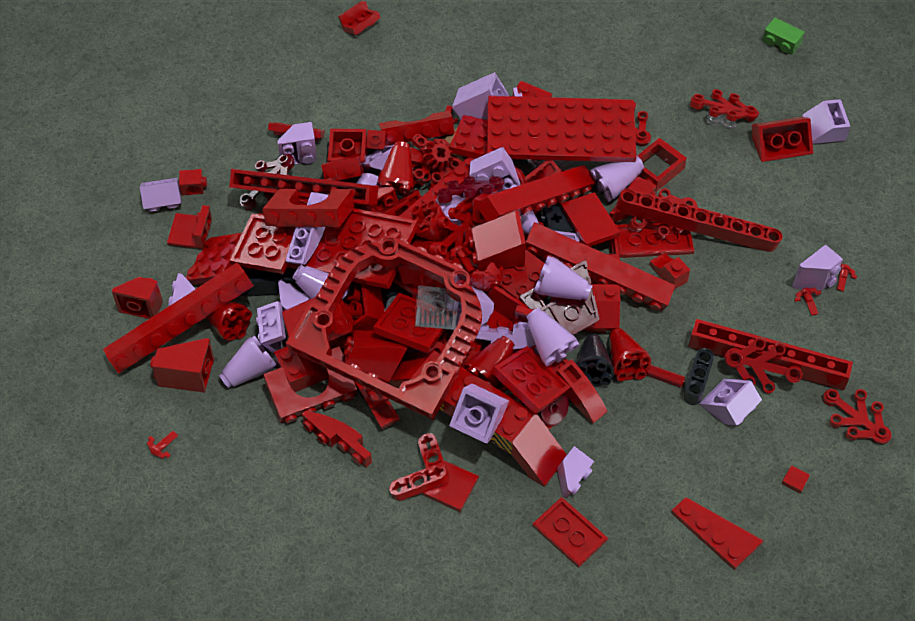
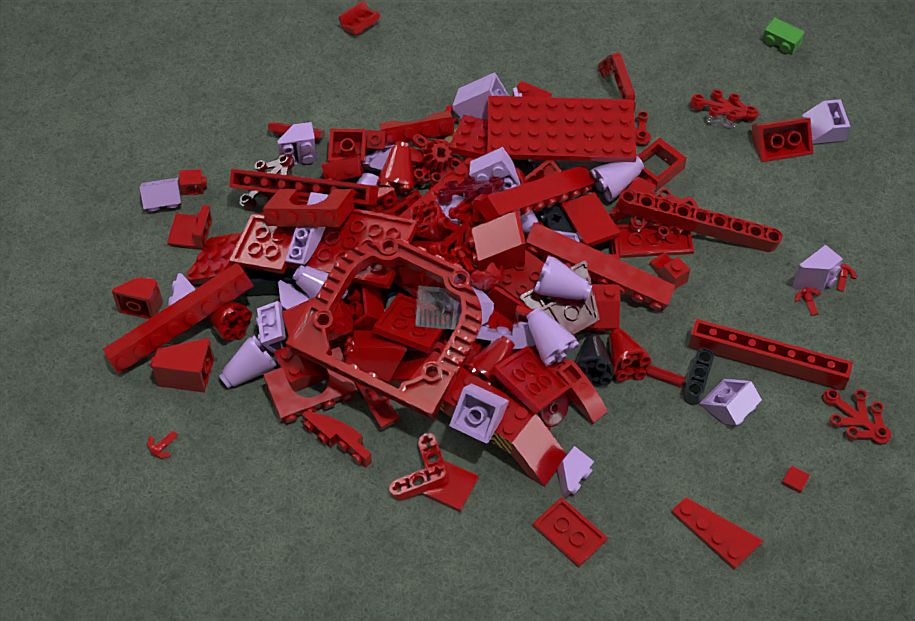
red plant [725,337,803,393] -> none
none -> red beam [598,52,636,101]

